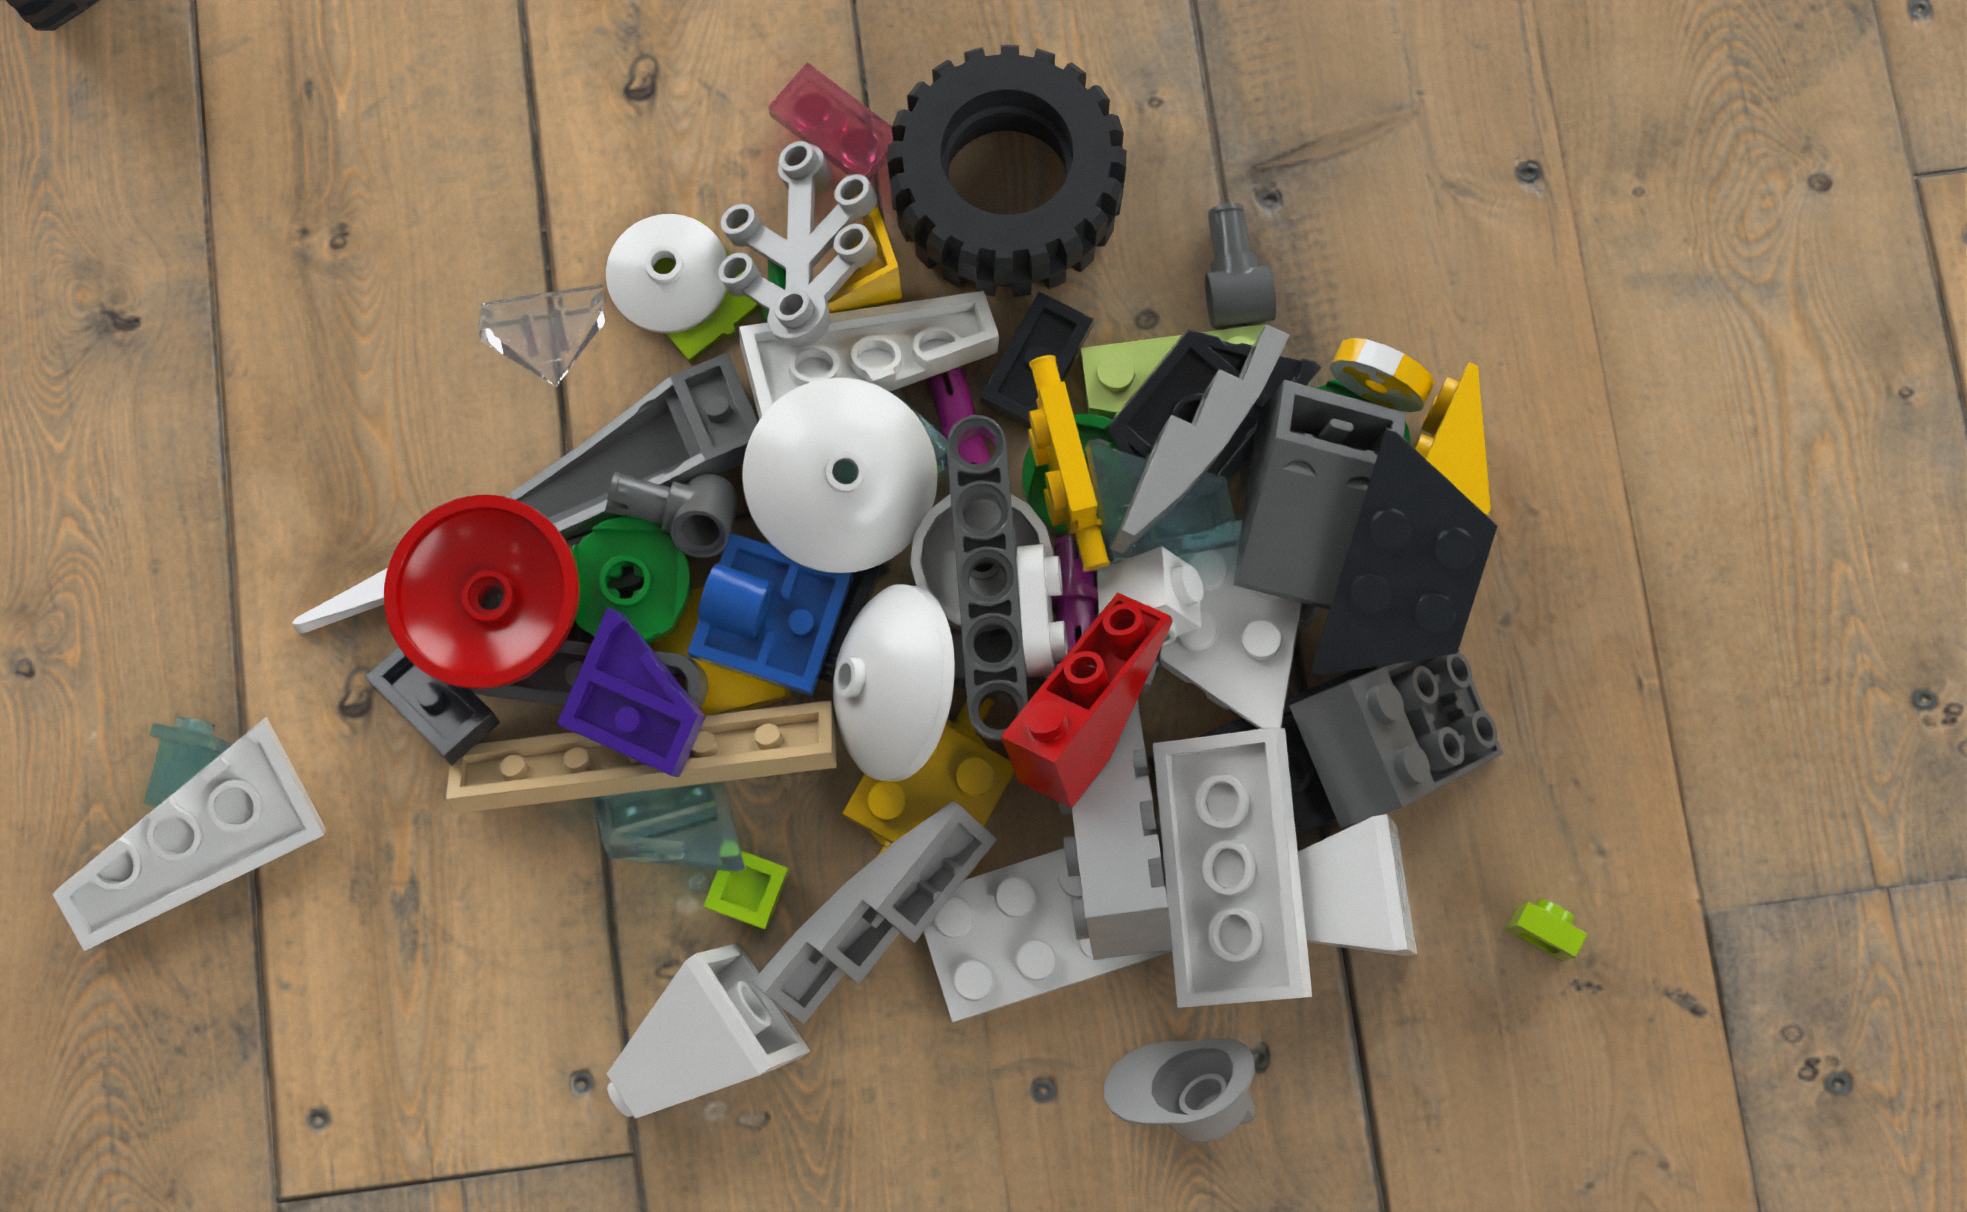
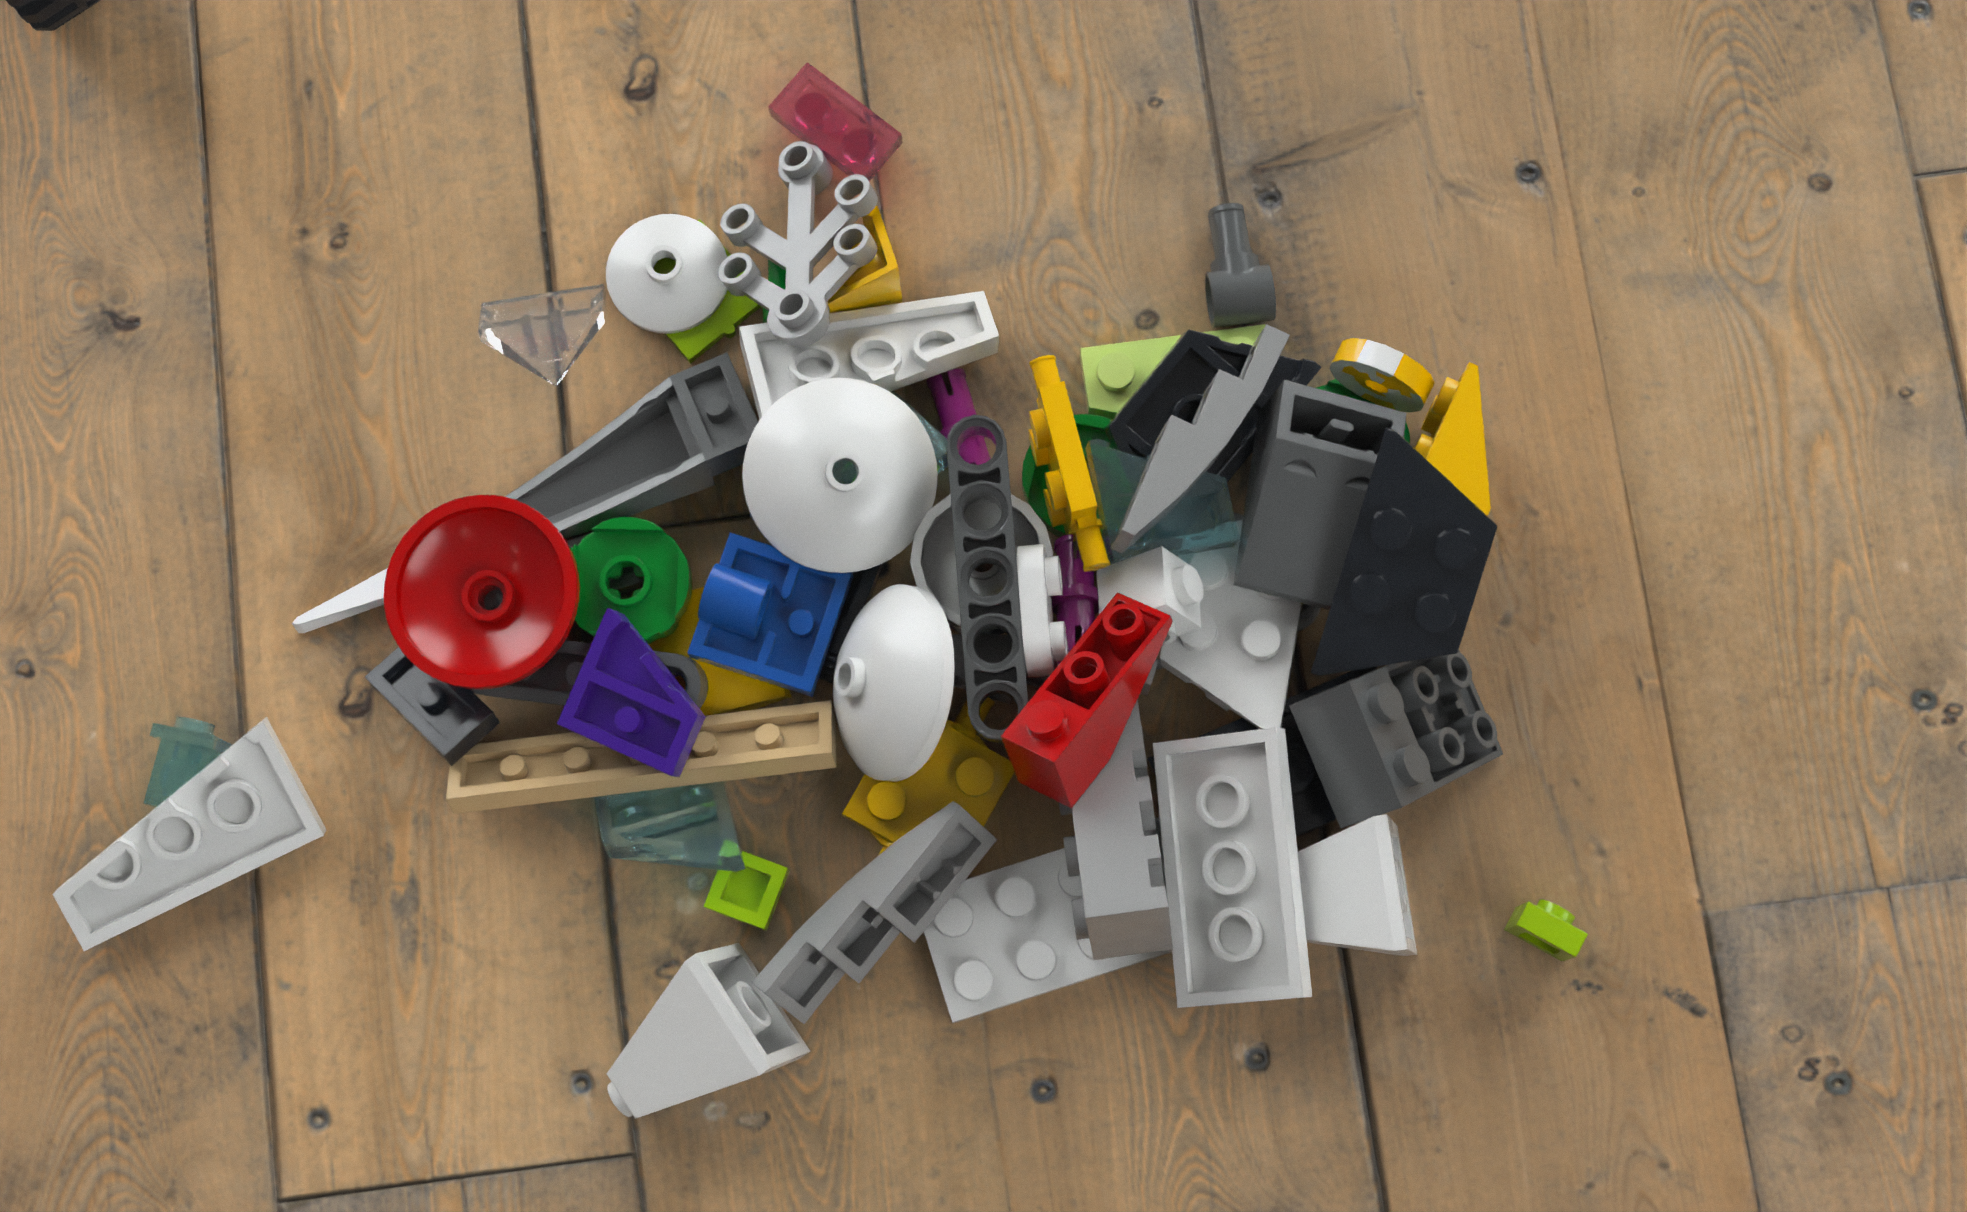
dark grey pin [605,472,738,558] -> none
black tyre [887,45,1127,297] -> none
black plate [980,291,1094,429] -> none
light grey piece [1104,1039,1255,1143] -> none

